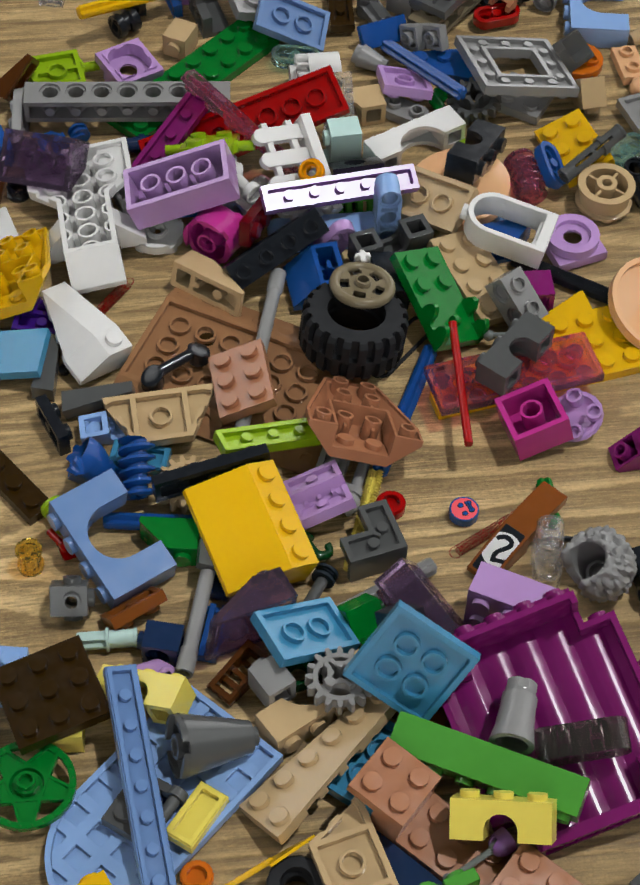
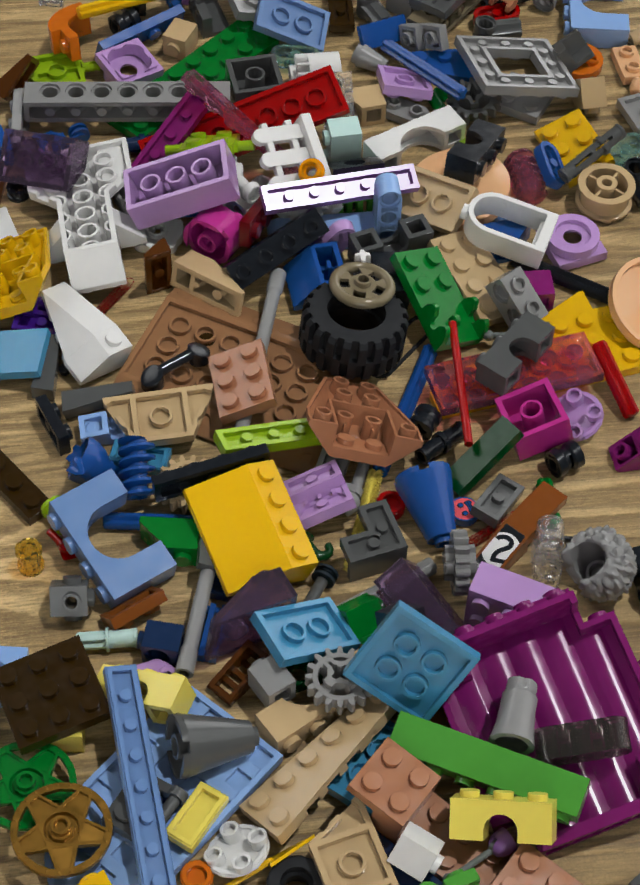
none -> pearl gold wheel [10,782,113,879]
none -> orange arch [48,2,92,62]
none -> blue plate [95,4,186,53]
none -> reddish brown slope [143,238,173,295]
none -> white dish [204,821,270,878]
none -> dark grey brick [225,53,284,103]
none -> white brick [386,821,445,882]
none -> blue cone [394,461,456,548]
none -> black wheel [409,404,442,440]
none -> black pin [414,421,463,465]
none -> light grey gear [442,529,477,596]
none -> dark green tile [450,415,524,497]
none -> dark grey plate [470,473,525,528]
none -> dark grey piece [472,15,522,38]
none -> black wheel [544,440,585,478]
none -> red axle [591,340,639,419]

